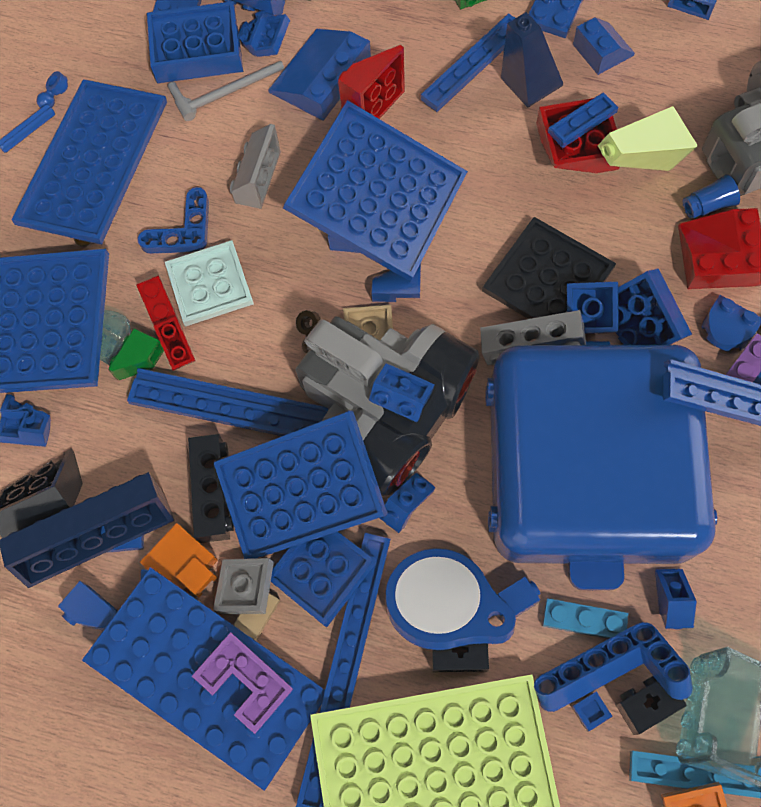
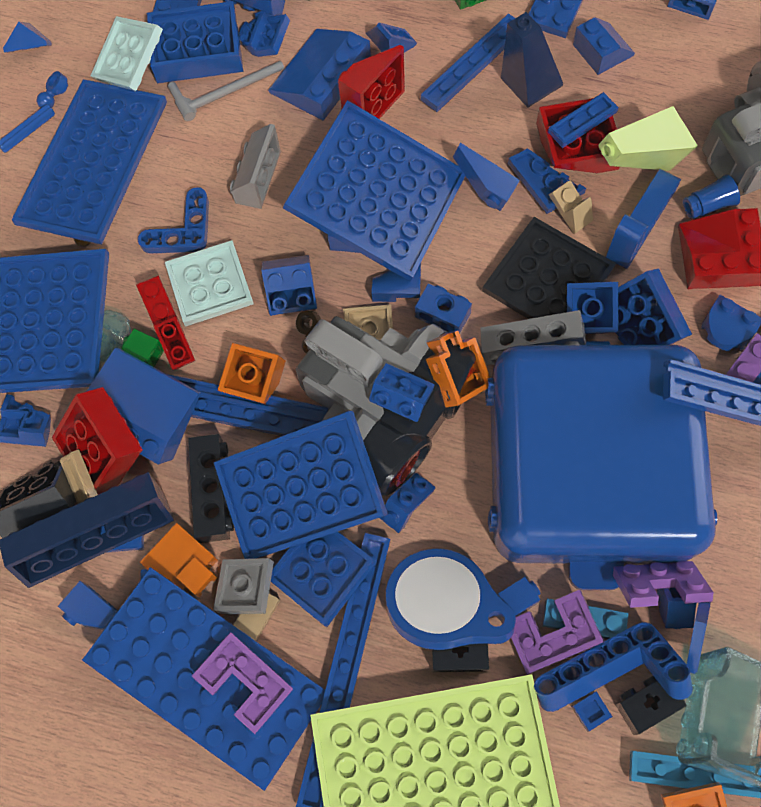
none -> blue slope [3,21,52,53]
none -> red slope [52,387,142,495]
none -> tan tile [60,450,98,504]
none -> blue slope [87,348,201,465]
none -> light aqua plate [90,16,163,91]
none -> orange slope [217,343,286,404]
none -> blue slope [261,255,317,316]
none -> blue slope [366,23,417,53]
none -> blue brick [415,283,472,334]
none -> orange piece [426,330,490,407]
none -> blue slope [453,143,520,211]
none -> blue wing [508,148,586,214]
none -> medium lavender plate [511,590,604,674]
none -> tan slope [548,180,593,234]
none -> blue beam [606,169,681,269]
none -> medium lavender plate [613,561,714,608]
none -> blue tile [687,602,711,674]

